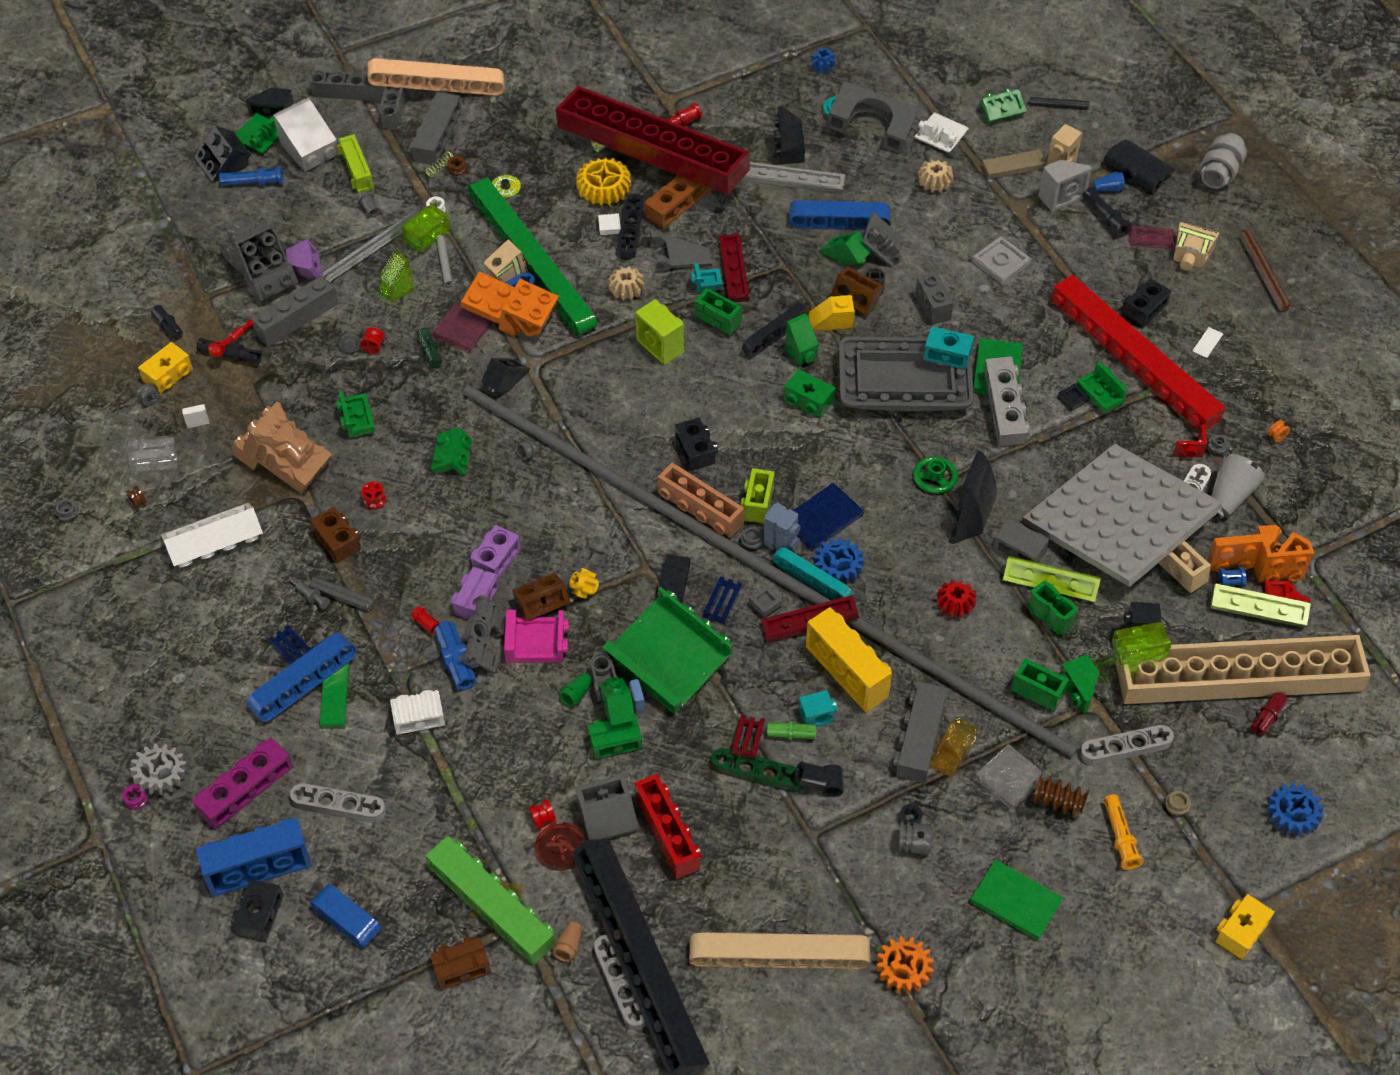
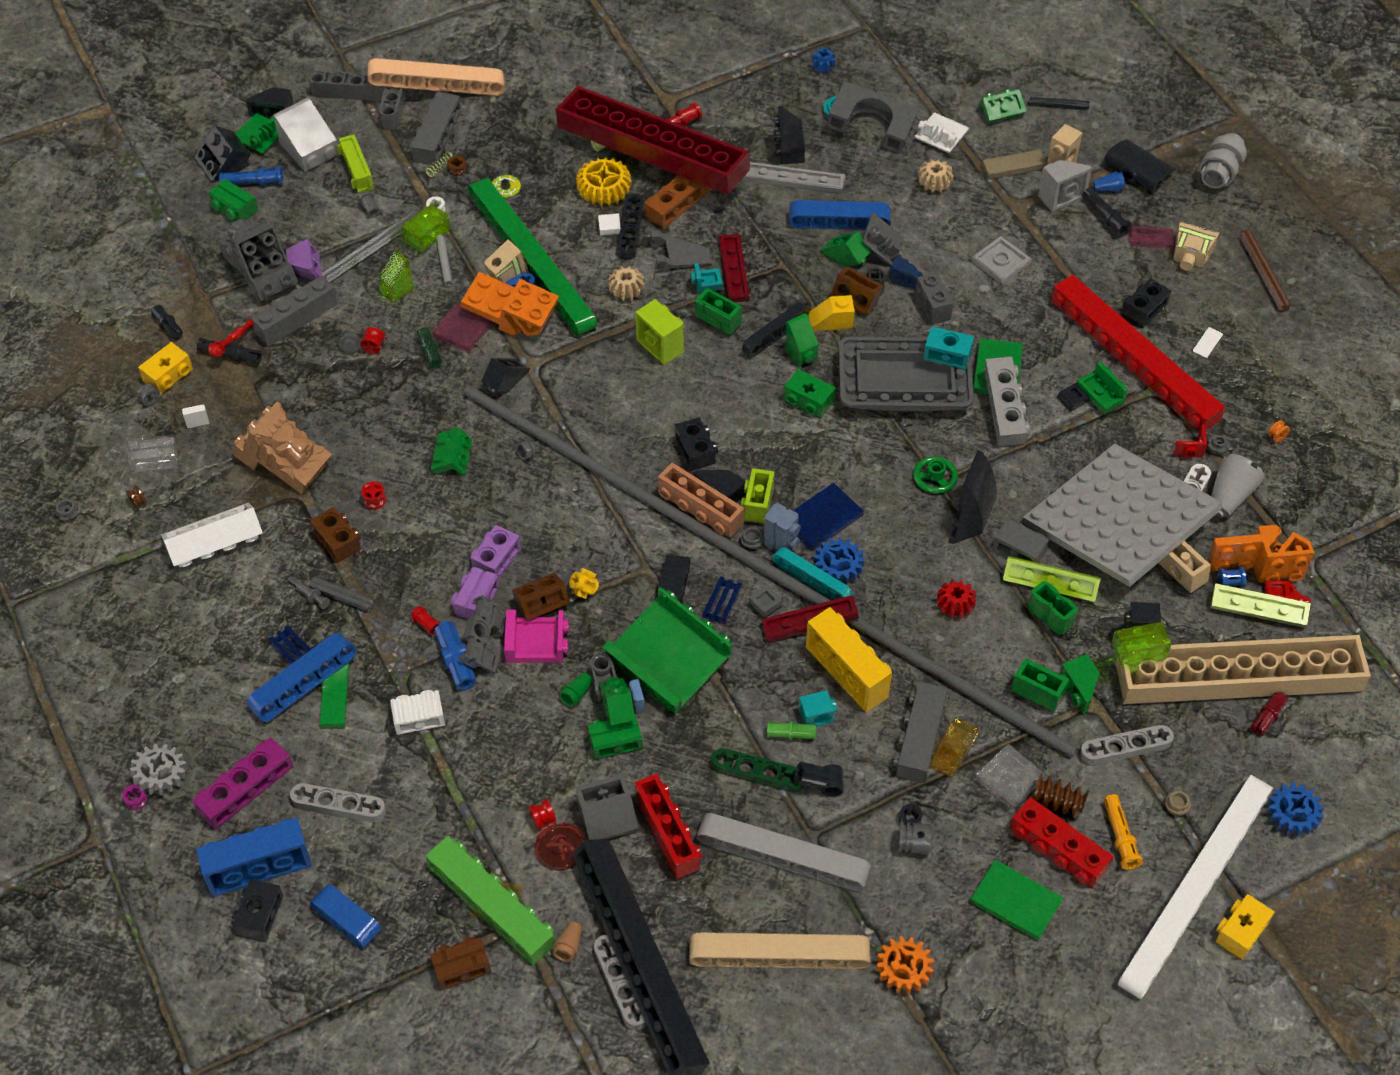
green bracket [336,390,376,438] -> none
dark red tile [732,715,765,758] -> none
none -> green brick [209,179,258,221]
none -> black slope [693,470,745,503]
none -> light grey beam [696,813,871,891]
none -> dark blue rock [889,257,923,288]
none -> red brick [1010,797,1114,889]
none -> white beam [1118,775,1274,999]

